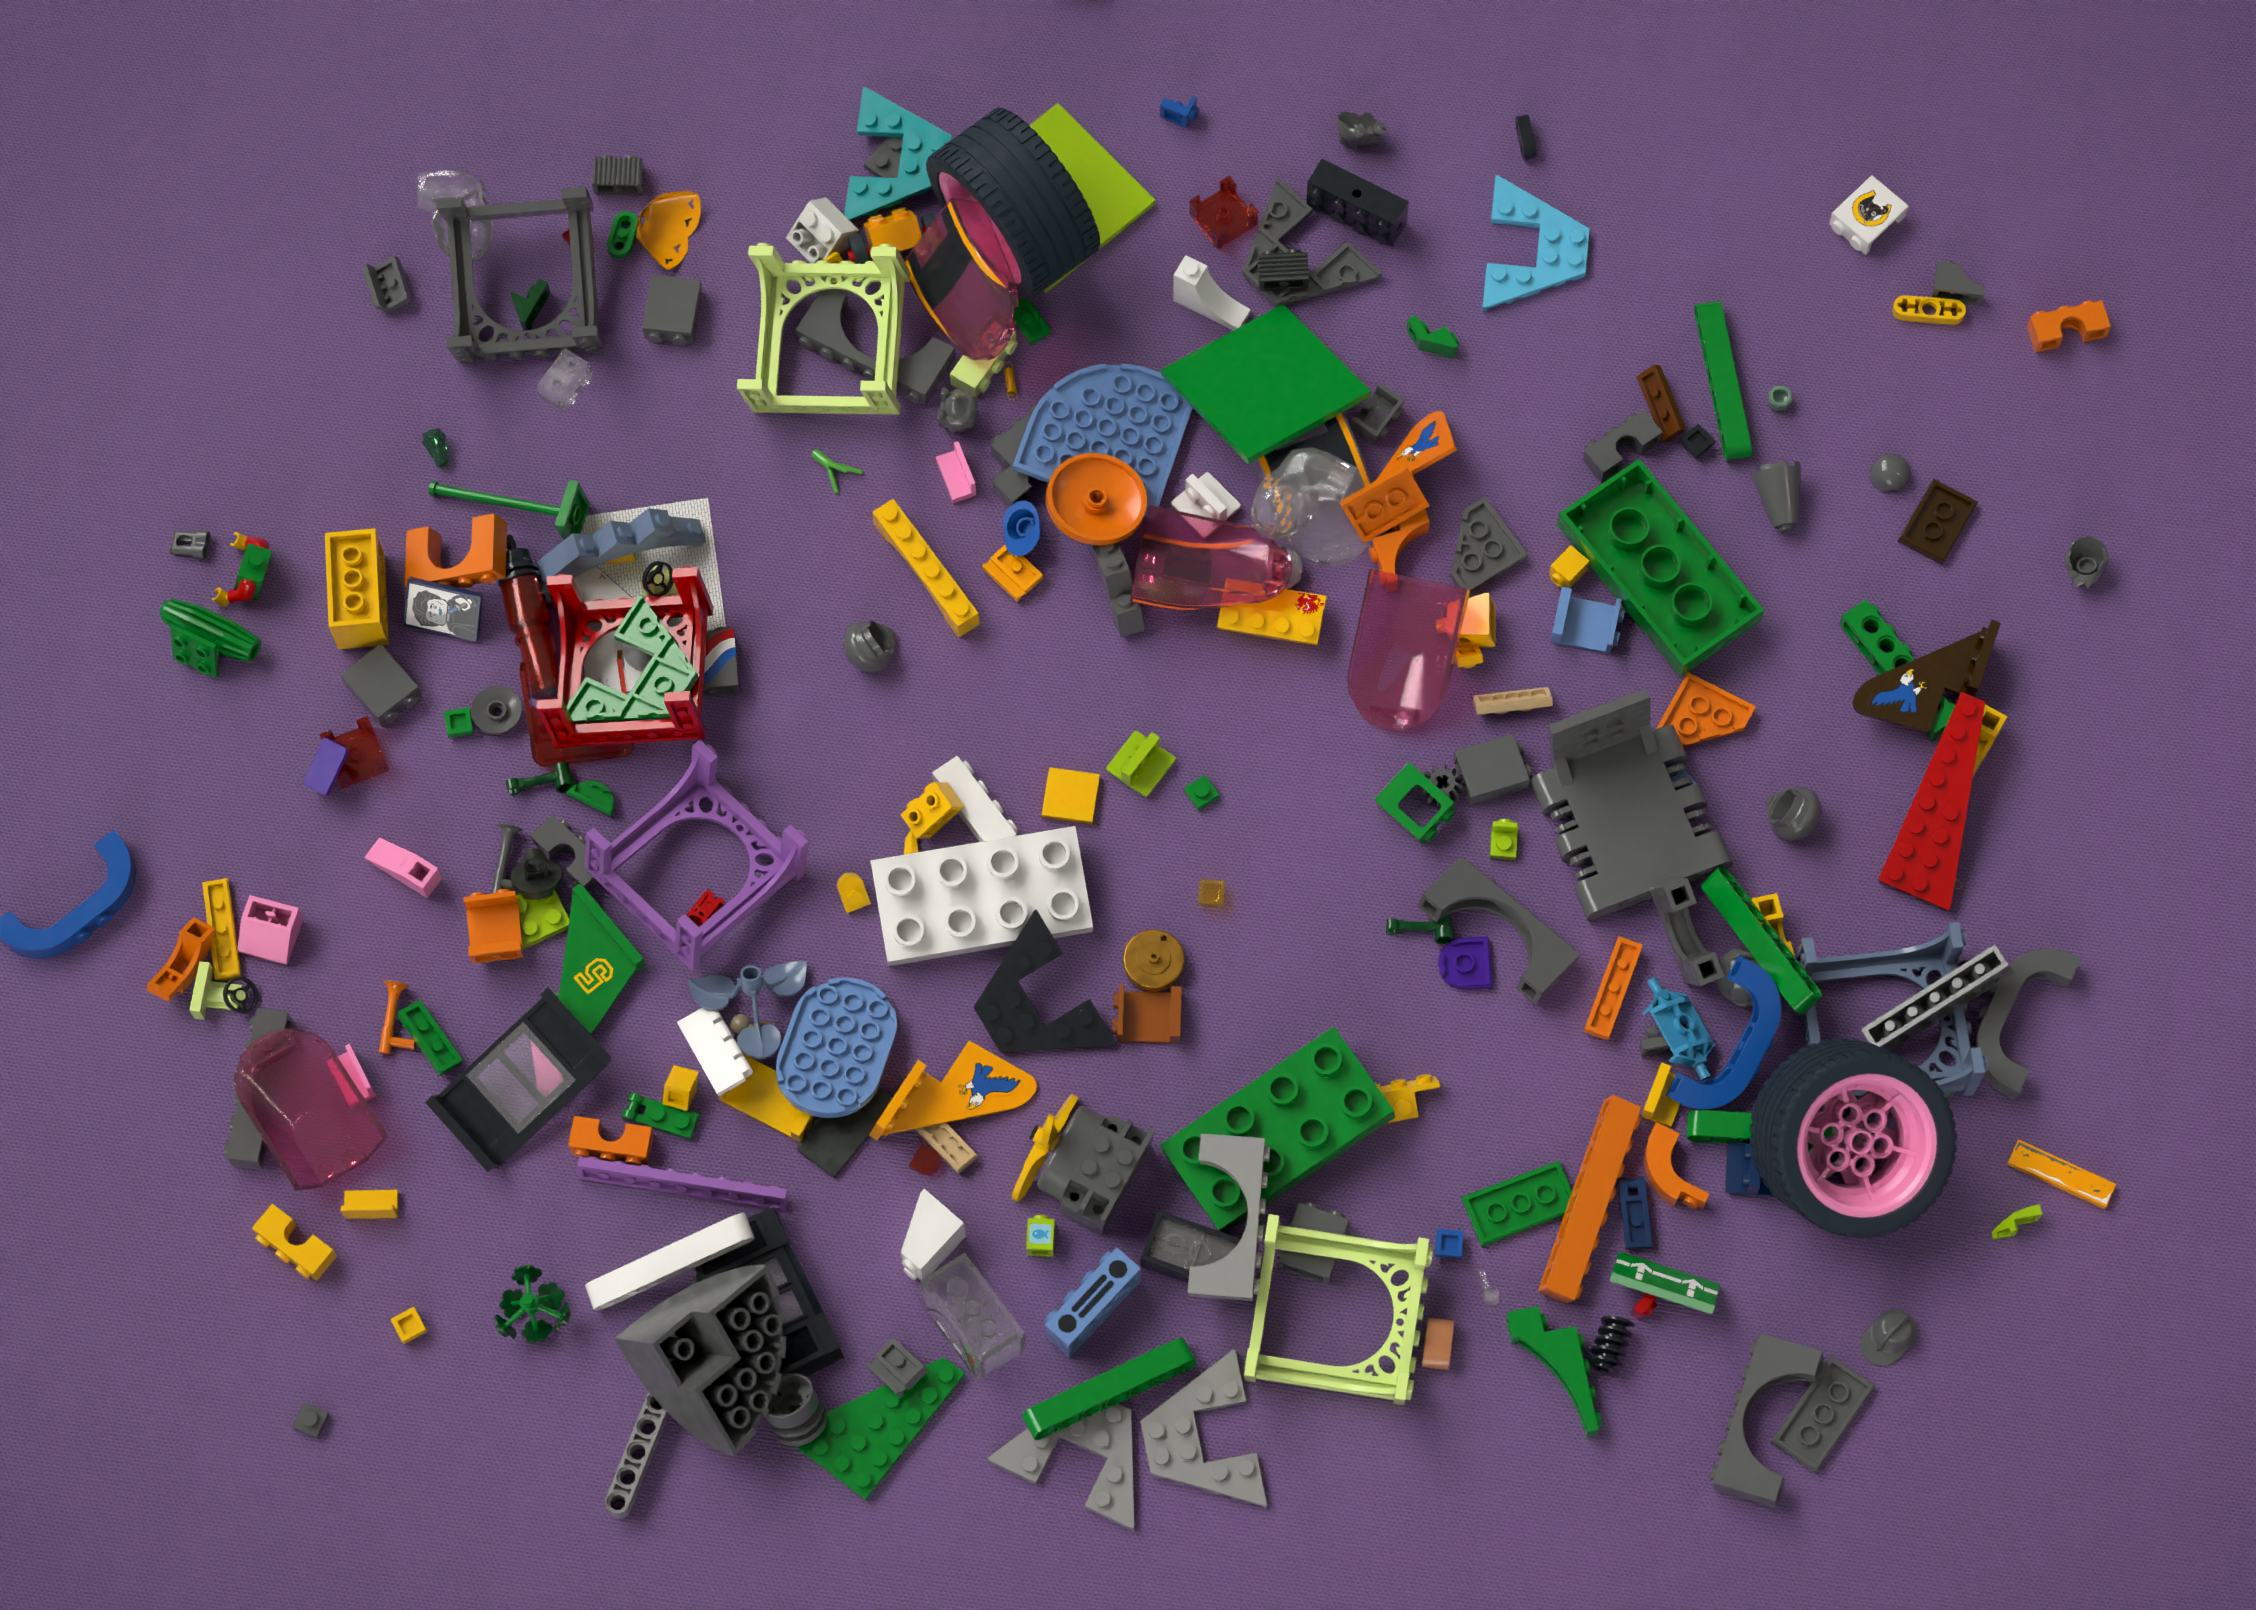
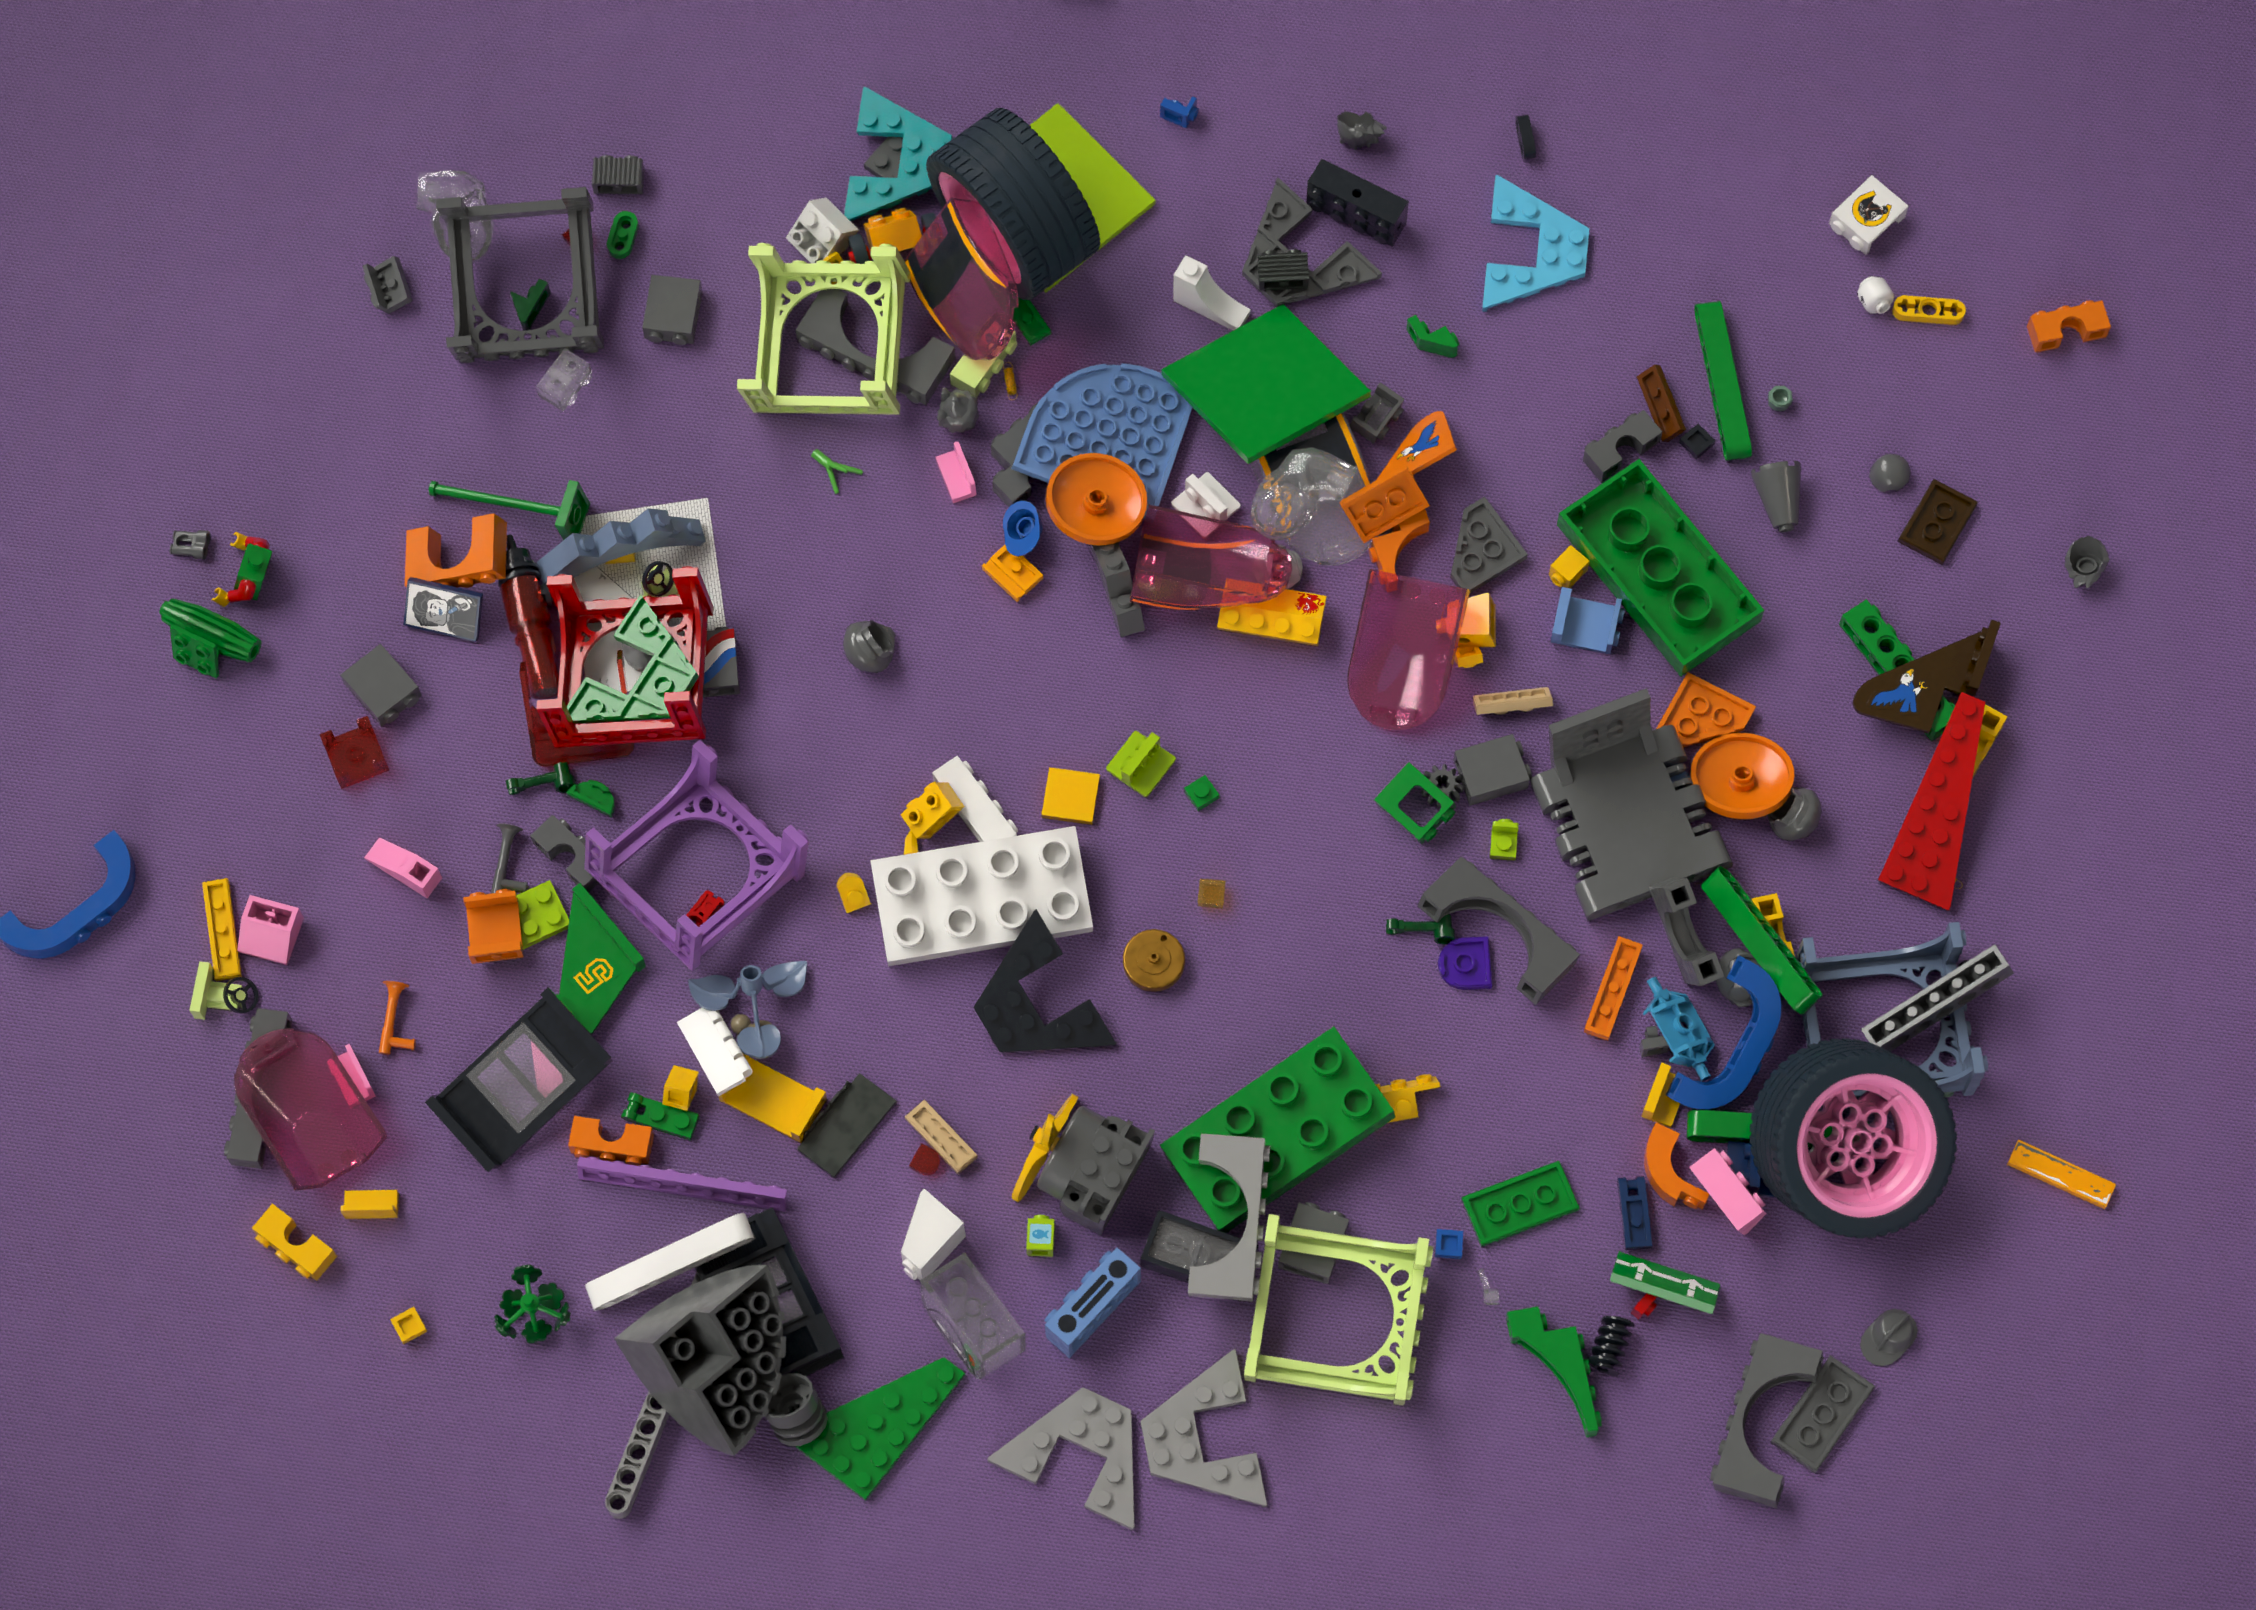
orange arch [147,917,216,1002] -> none
dark grey plate [292,1403,329,1439] -> none
dark purple panel [302,737,349,796] -> none
yellow brick [325,528,389,650] -> none
green plate [397,1000,463,1076] -> none
clear green cone [422,428,450,468] -> none
green plate [444,707,474,738] -> none
dark grey dish [471,686,522,734] -> none
pearl dark grey tile [511,848,563,900] -> none
light orange piece [636,191,701,270] -> none
medium blue plate [776,977,897,1118] -> none
dark grey plate [866,1338,928,1399] -> none
light orange piece [869,1041,1037,1141] -> none
yellow arch [872,499,980,638] -> none
green beam [1021,1338,1197,1440] -> none
dark orange panel [1112,985,1182,1044] -> none
clear red panel [1189,175,1258,250] -> none
nougat axle [1422,1317,1454,1370] -> none
orange brick [1537,1095,1641,1304] -> none
dark grey arch [1931,261,1985,306] -> none
dark grey arch [1974,948,2081,1100] -> none
lime slope [1991,1204,2042,1240] -> none
none -> bright pink slope [1689,1148,1766,1235]
none -> orange dish [1690,733,1794,819]
none -> white head [1857,276,1894,314]

